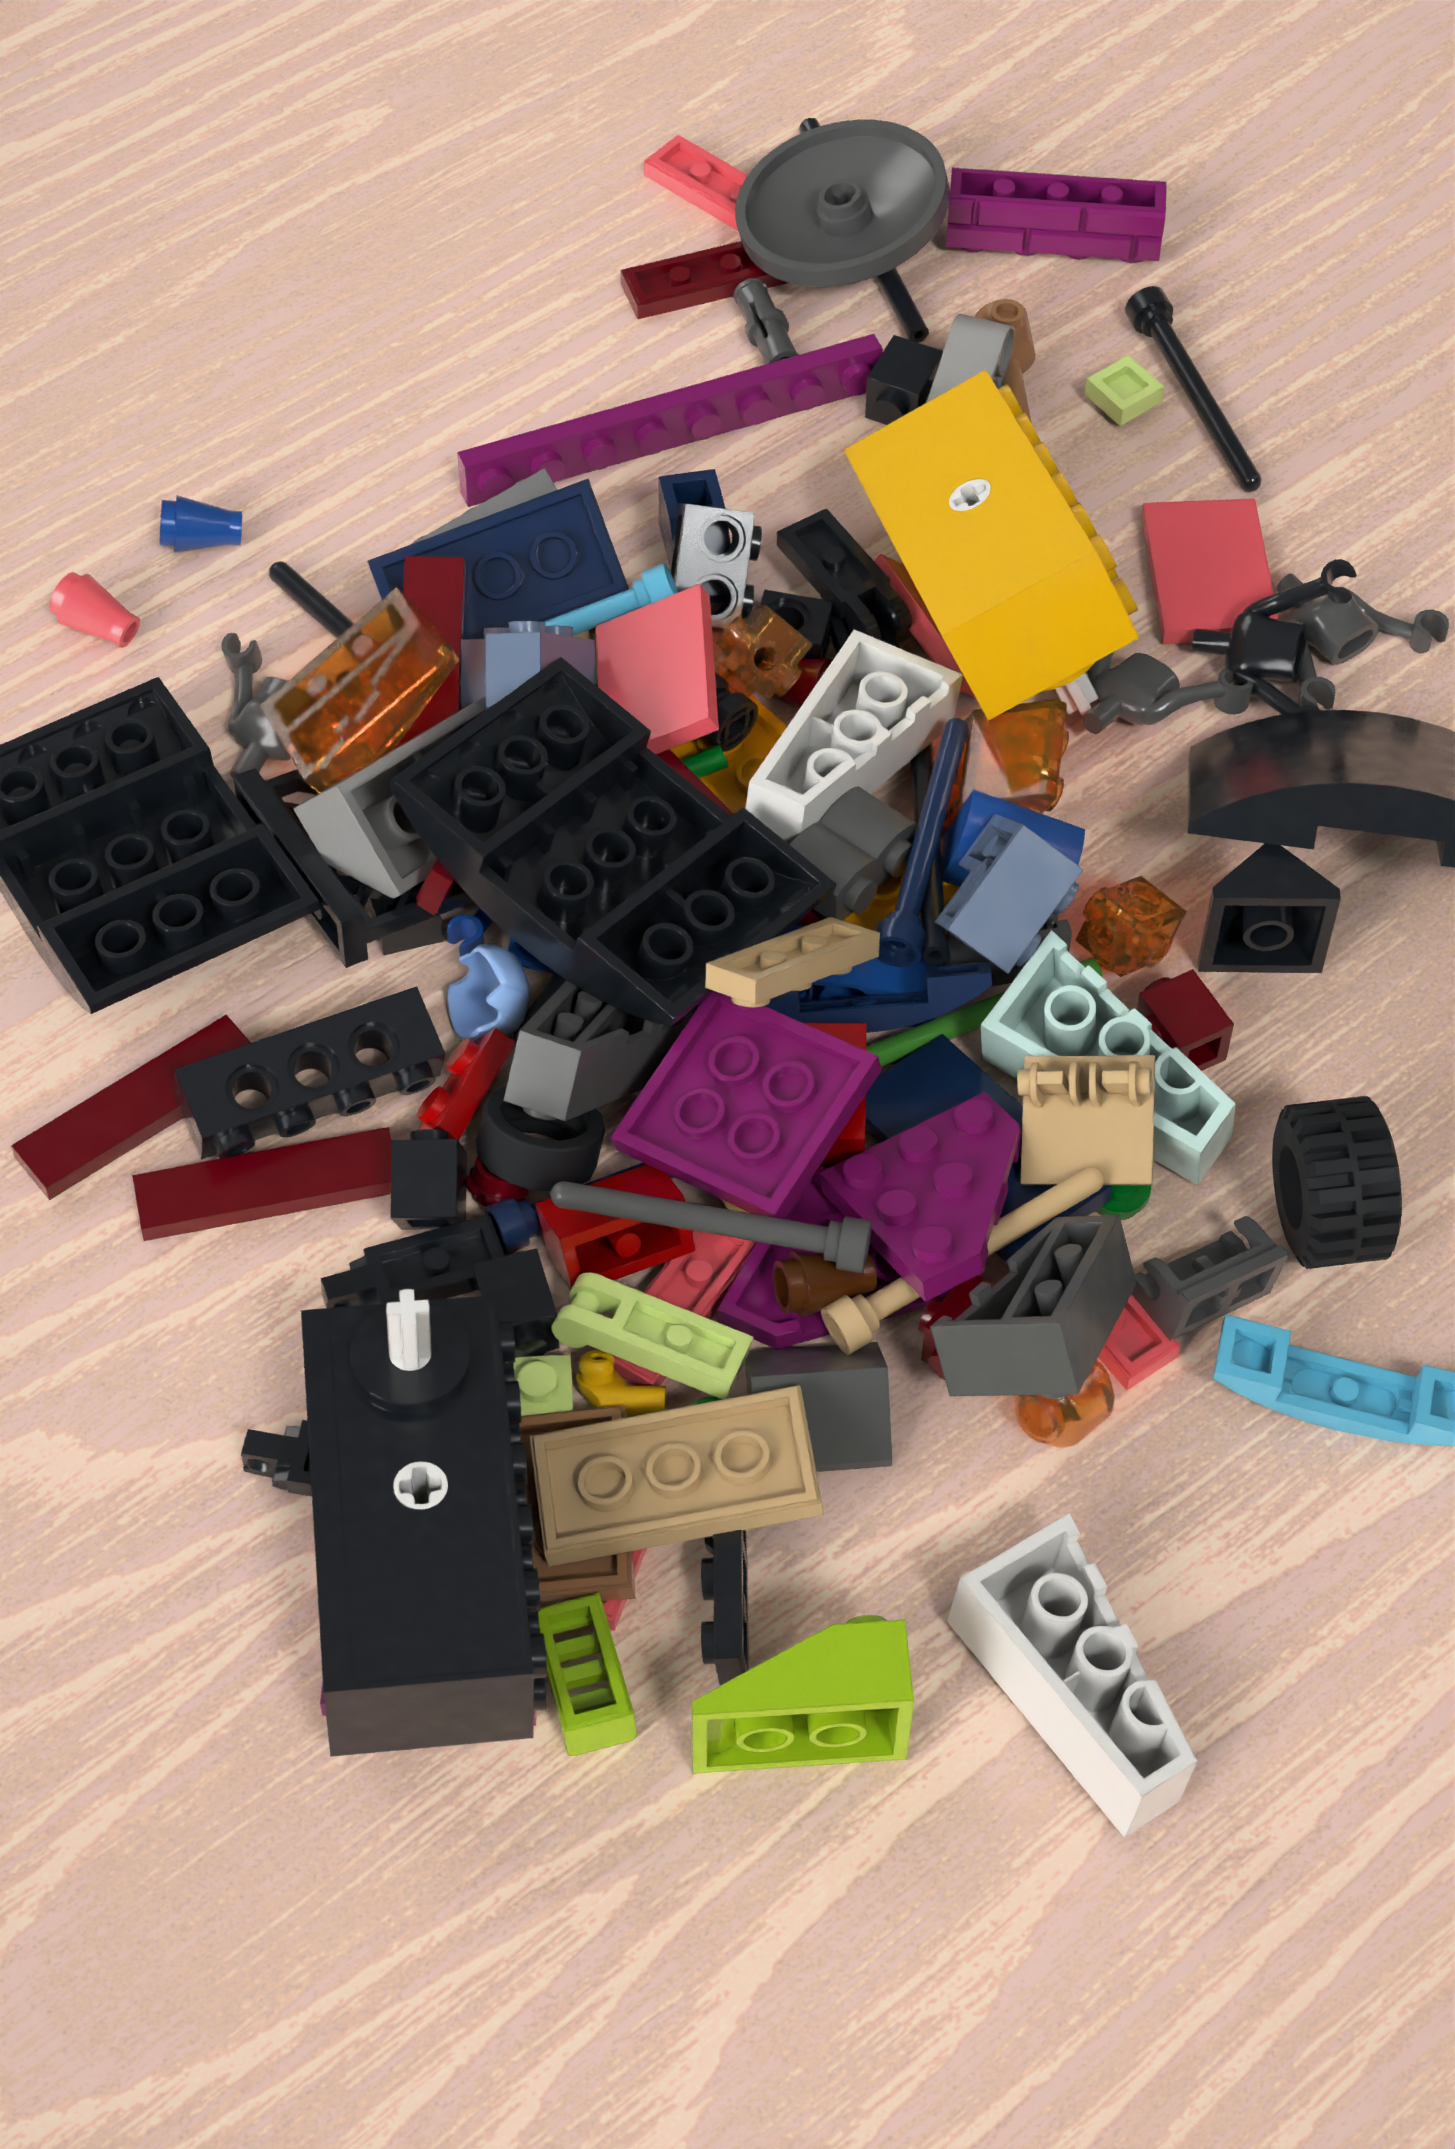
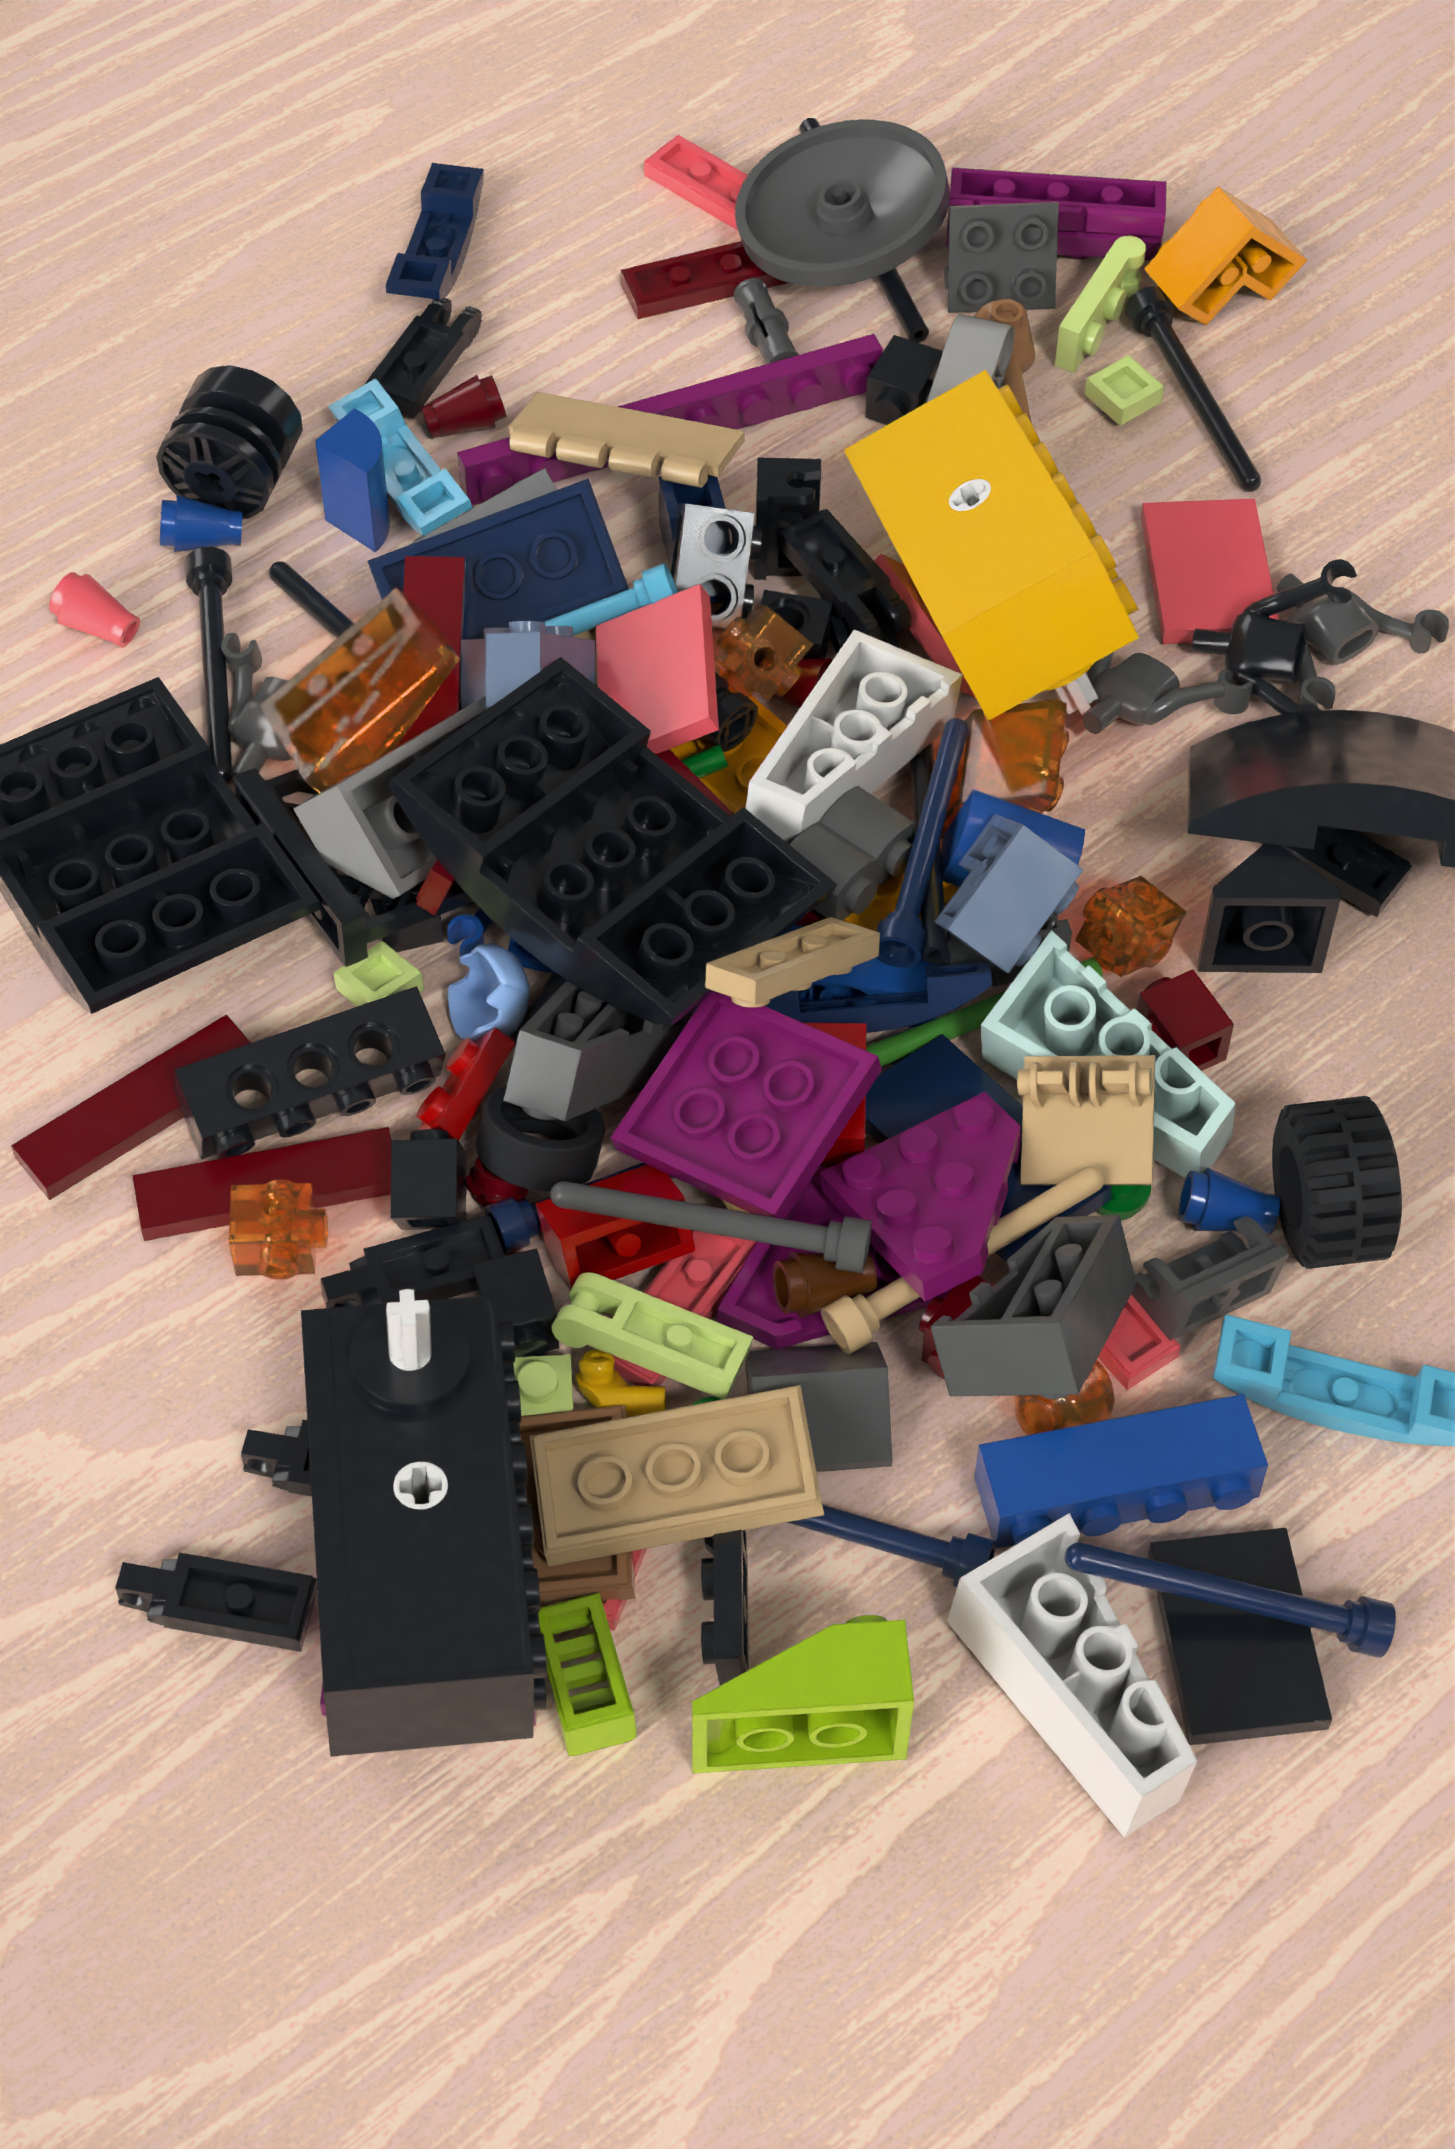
none -> black hinge [115,1552,317,1652]
none -> black wheel [156,365,303,519]
none -> black piece [185,547,233,783]
none -> clear orange brick [228,1180,328,1280]
none -> blue brick [315,408,390,552]
none -> medium azure slope [328,378,473,536]
none -> yellowish green plate [334,941,424,1007]
none -> black hinge [365,298,482,419]
none -> dark blue slope [386,163,484,300]
none -> dark red cone [421,375,507,439]
none -> tan windscreen [509,392,745,488]
none -> black hinge [755,457,821,580]
none -> dark blue piece [786,1504,996,1587]
none -> dark grey hinge [944,202,1059,313]
none -> blue brick [974,1394,1268,1549]
none -> yellowish green plate [1055,236,1146,374]
none -> dark blue piece [1064,1543,1396,1658]
none -> light orange brick [1144,186,1308,325]
none -> black tile [1148,1527,1332,1745]
none -> blue cone [1178,1167,1280,1234]
none -> black hinge [1261,826,1412,917]

